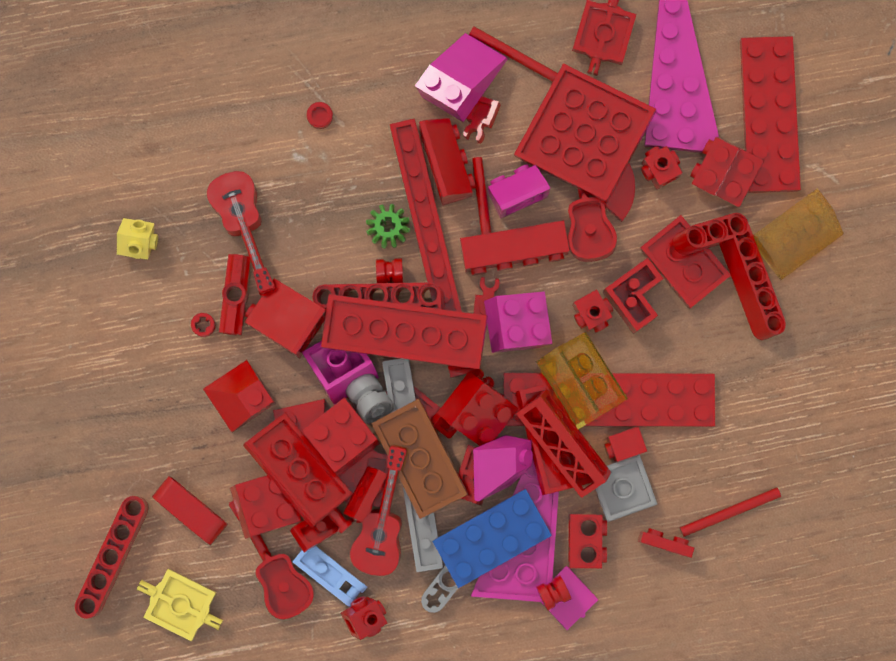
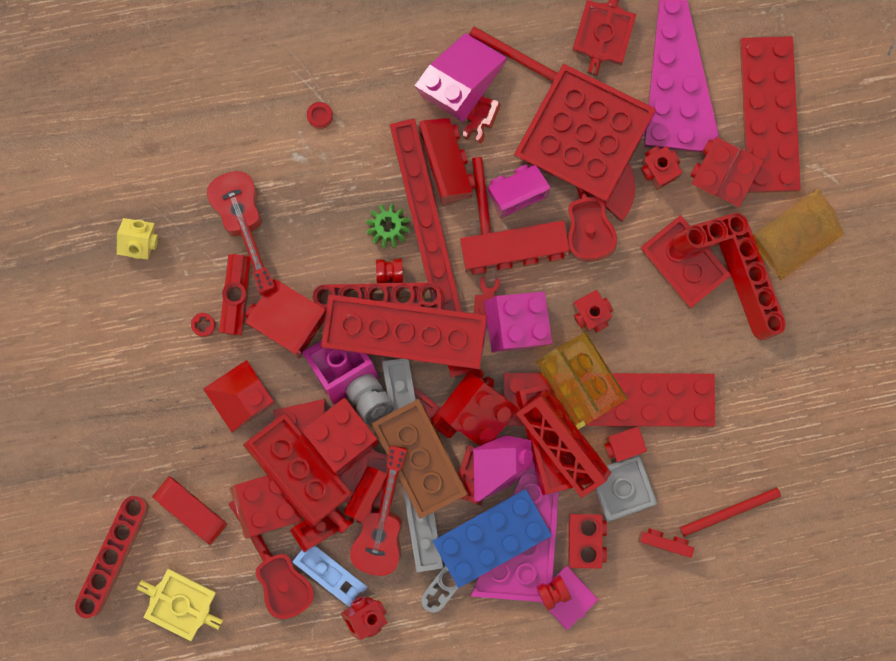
red brick [603,258,663,334] -> none

